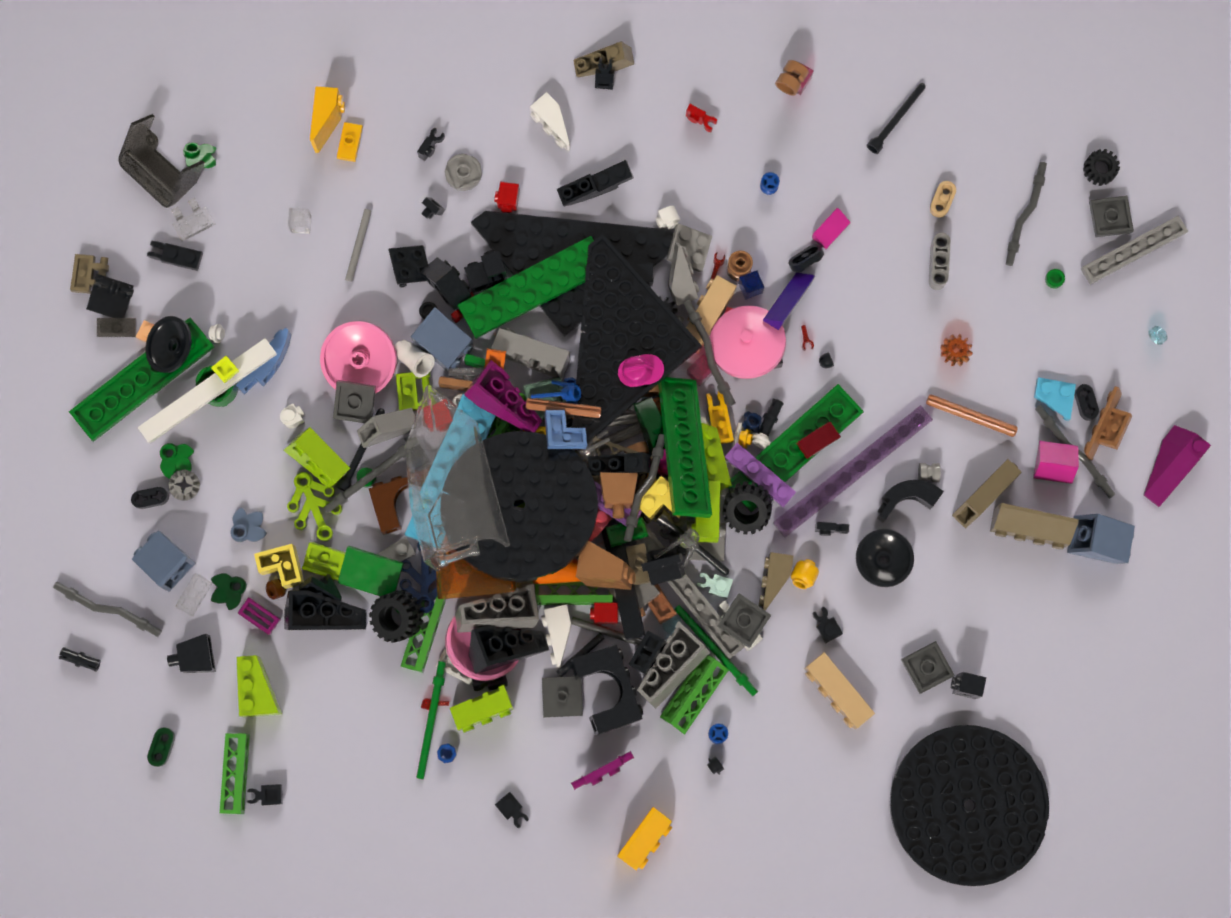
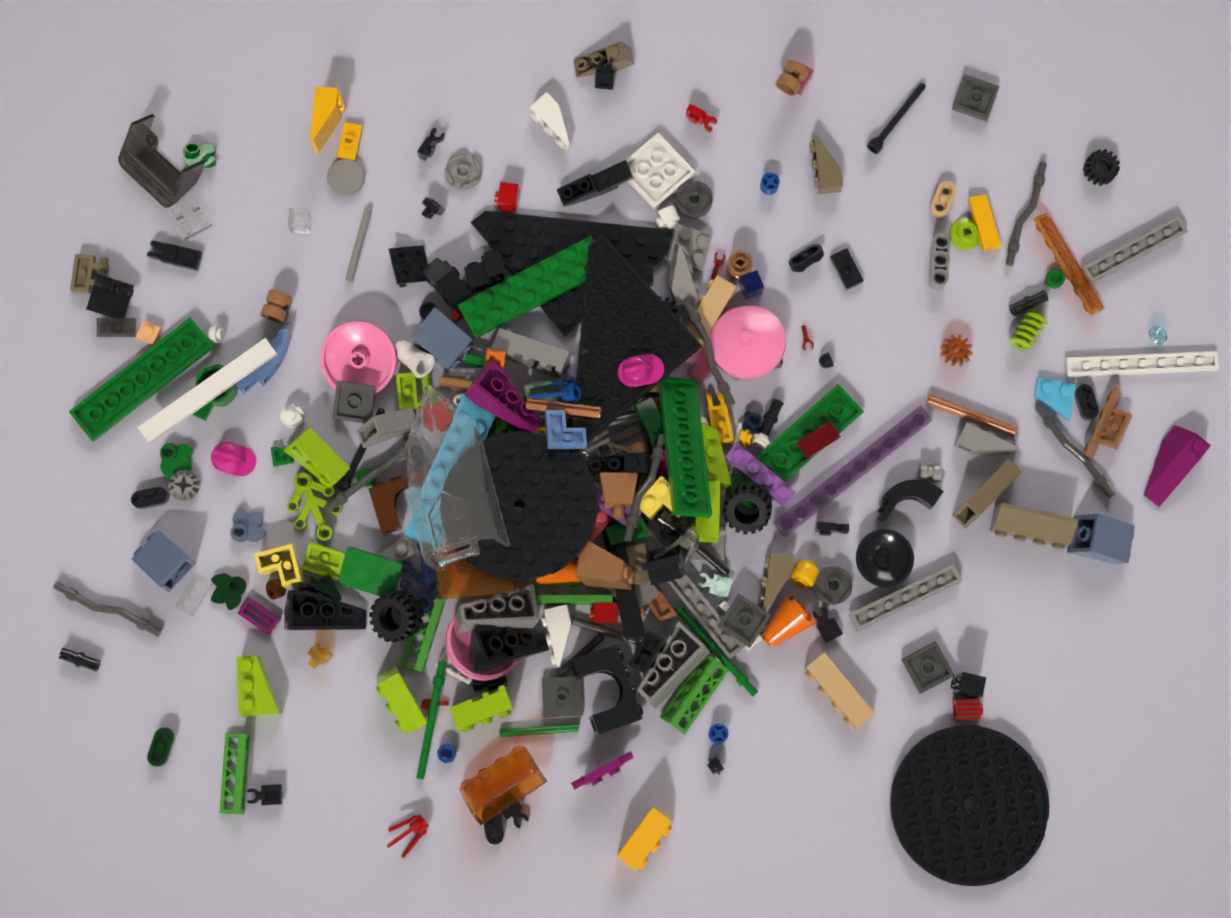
black dish [145,316,192,373] -> none
black torso [167,634,216,673] -> none
neon yellow plate [211,356,239,383] -> none
dark purple slope [763,272,815,330] -> none
dark pink slope [812,208,851,250] -> none
dark pink slope [1033,440,1079,484] -> none
dark grey plate [1089,196,1134,238] -> none
none -> green tile [192,403,214,421]
none -> dark pink piece [211,442,256,476]
none -> medium nougat wheel [260,289,292,324]
none -> green tile [270,447,293,467]
none -> clear yellow tile [307,644,334,668]
none -> light grey tile [327,159,365,196]
none -> lime wedge [376,665,427,735]
none -> red plant [387,814,429,858]
none -> clear orange windscreen [459,746,548,825]
none -> black beam [482,807,504,845]
none -> green bar [500,724,579,737]
none -> white plate [626,133,696,210]
none -> dark grey plate [675,181,713,220]
none -> orange cone [762,594,816,646]
none -> dark tan slope [809,135,843,194]
none -> dark grey plate [813,566,853,606]
none -> black plate [830,248,864,290]
none -> light grey plate [849,564,962,632]
none -> lime piece [949,218,980,250]
none -> dark grey plate [952,74,1000,122]
none -> red brick [952,699,983,721]
none -> light grey slope [954,422,1019,454]
none -> yellow tile [967,194,1002,252]
none -> black pin [1009,290,1049,316]
none -> lime piece [1009,308,1048,351]
none -> clear orange plate [1033,213,1105,315]
none -> white tile [1065,351,1219,378]

